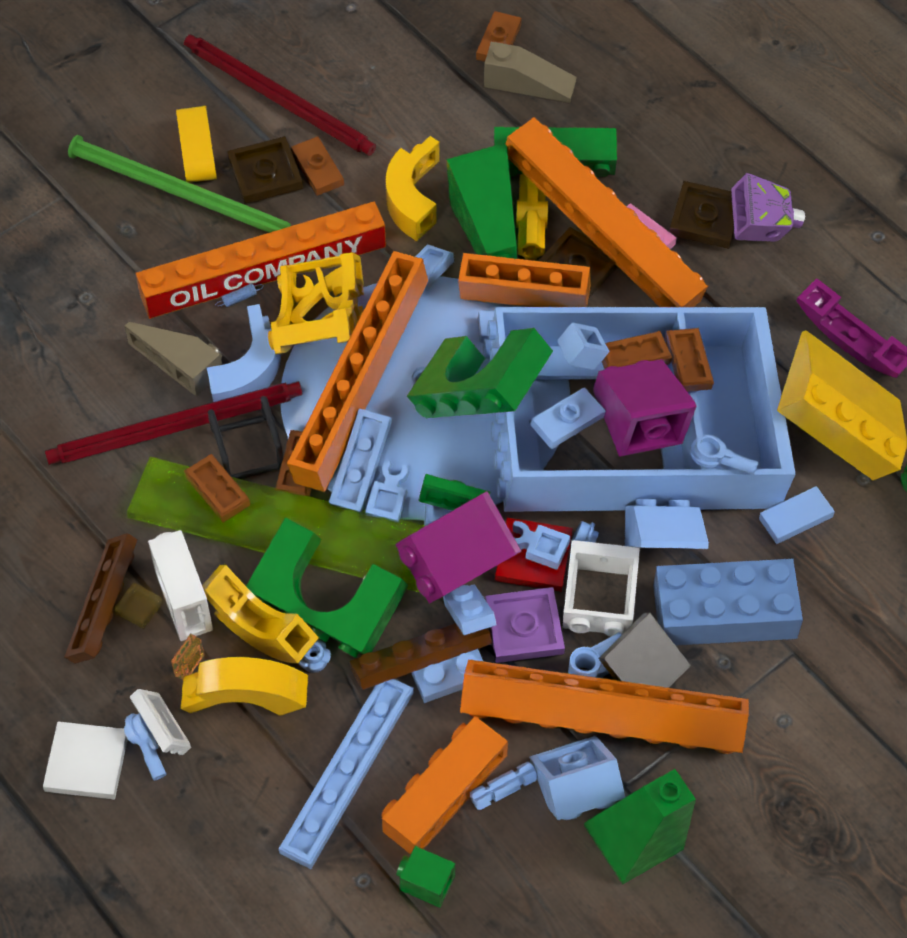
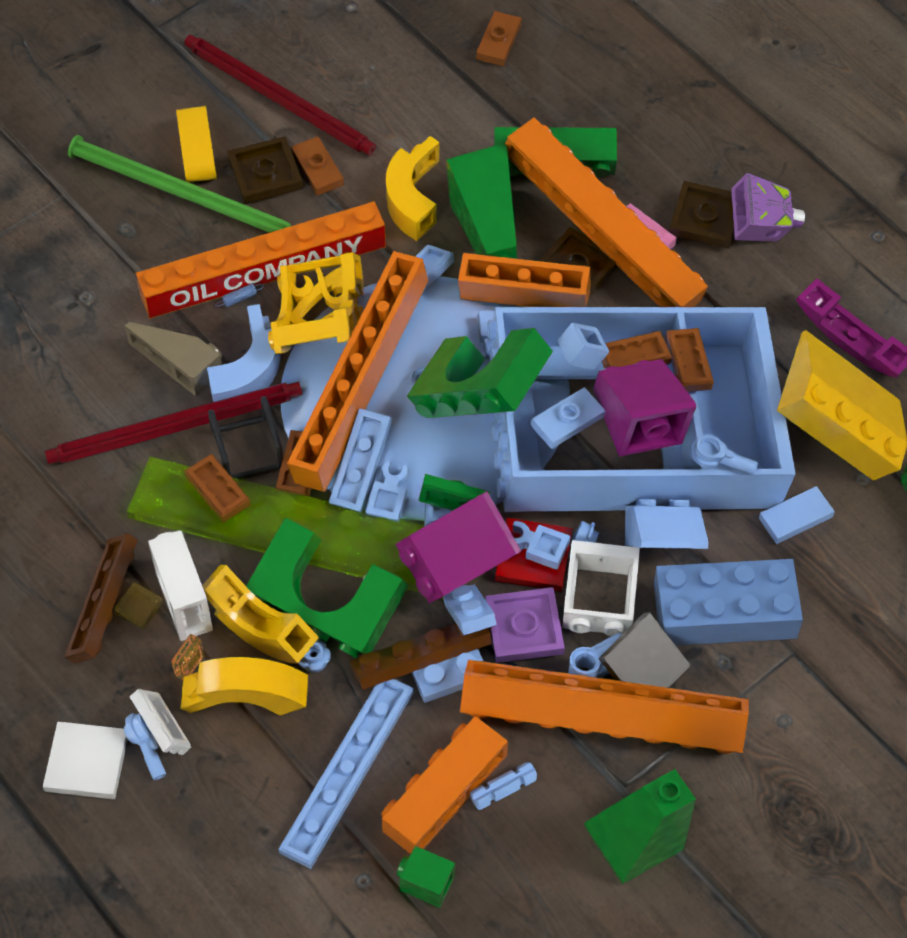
dark tan slope [484,41,577,103] -> none
yellow piece [516,174,548,260] -> none
light blue slope [529,736,625,820] -> none

